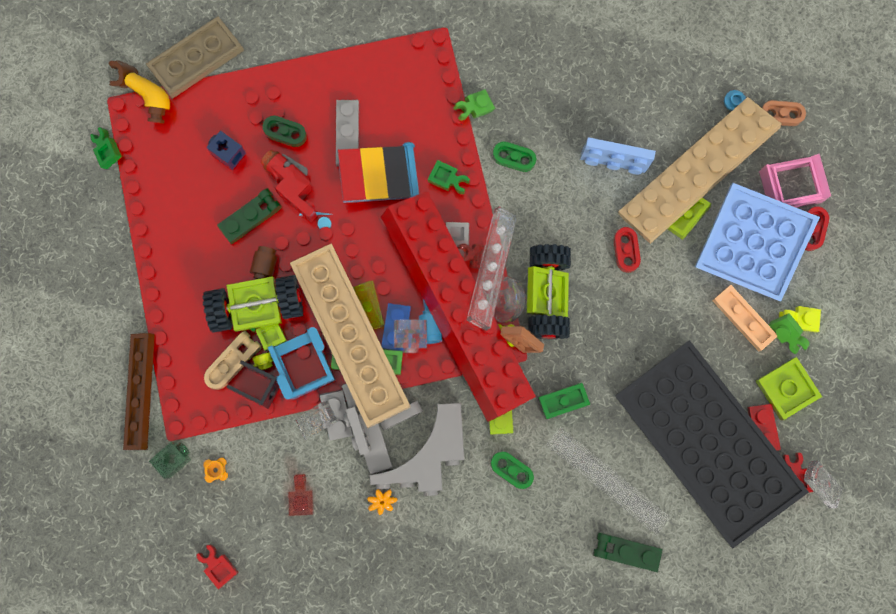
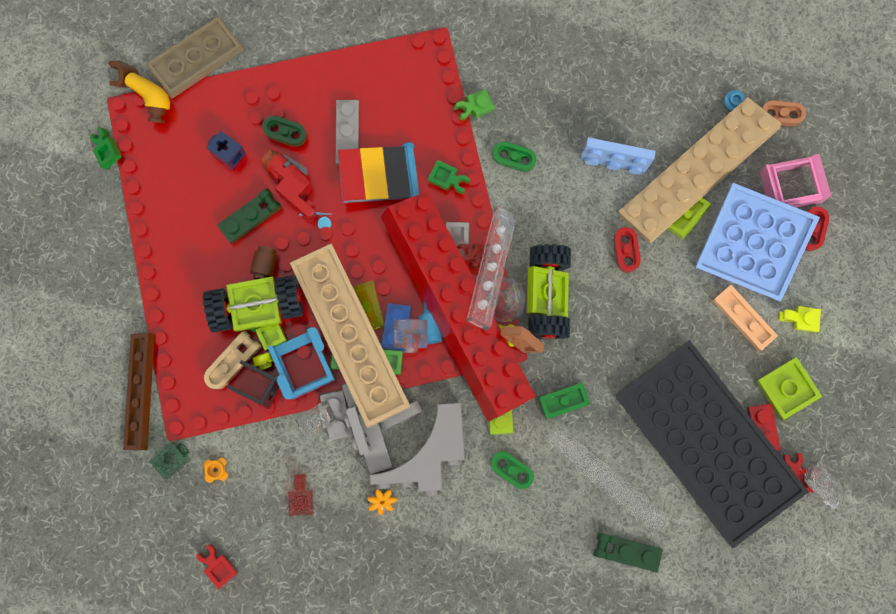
bright green plate [769,313,809,354] -> none

